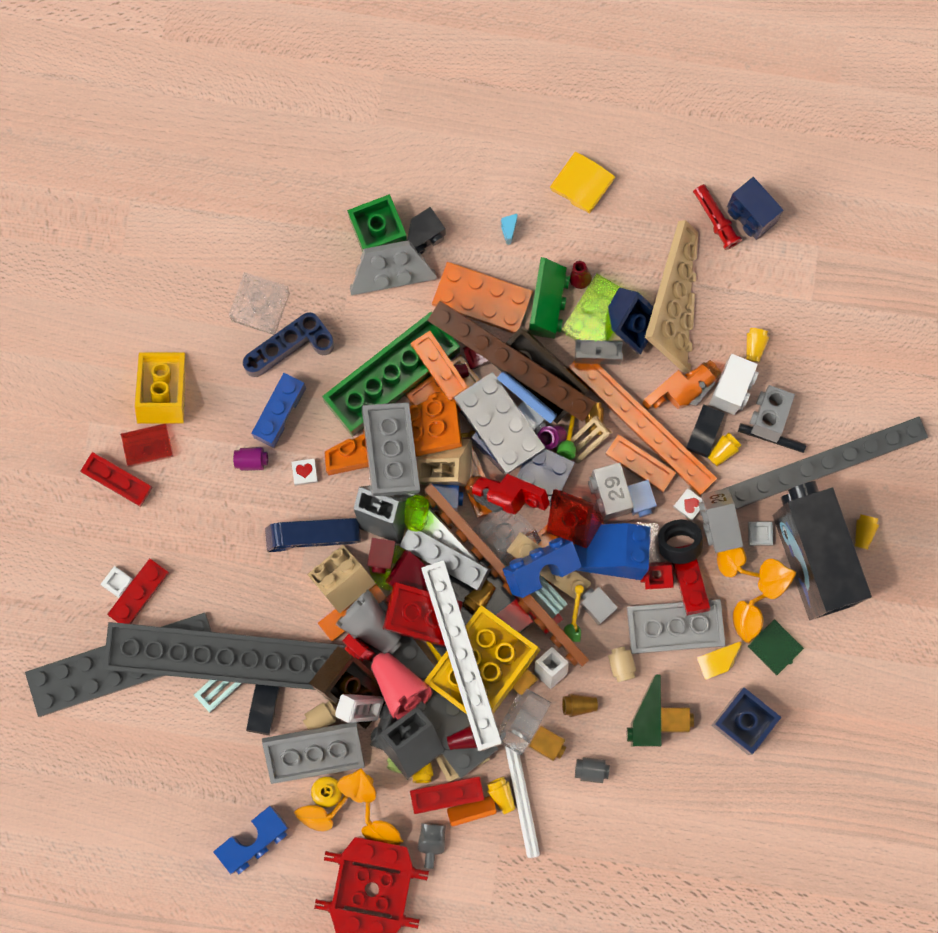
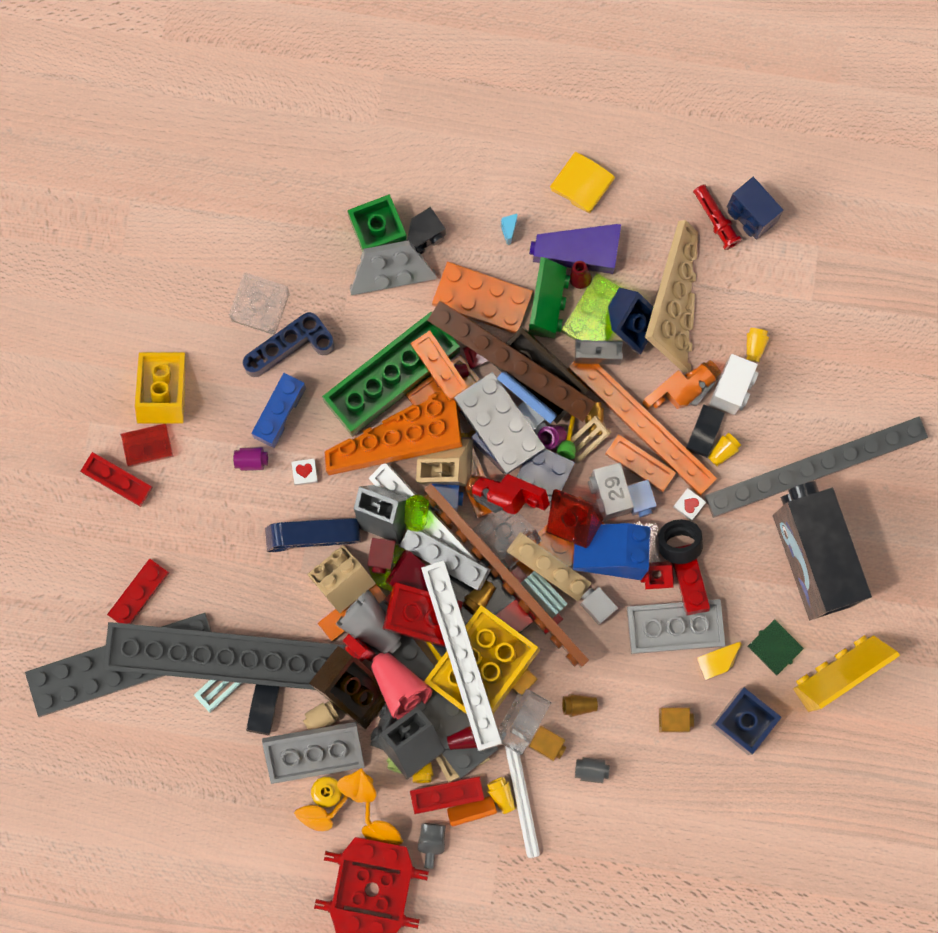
white tile [100,566,133,598] -> none
blue arch [213,806,289,875] -> none
white slope [335,694,384,723] -> none
light grey plate [362,402,420,497] -> none
blue arch [503,538,582,598] -> none
white brick [534,647,569,689] -> none
hinge [563,585,584,642] -> none
tan brick [608,646,636,682] -> none
dark green slope [626,674,661,747] -> none
light grey brick [698,488,743,553] -> none
light orange plant [717,547,797,643] -> none
black bar [738,423,806,453] -> none
white tile [748,522,773,546] -> none
light grey brick [750,385,795,443] -> none
yellow cone [855,514,879,550] -> none
none -> dark purple slope [529,224,621,274]
none -> yellow slope [793,635,900,712]

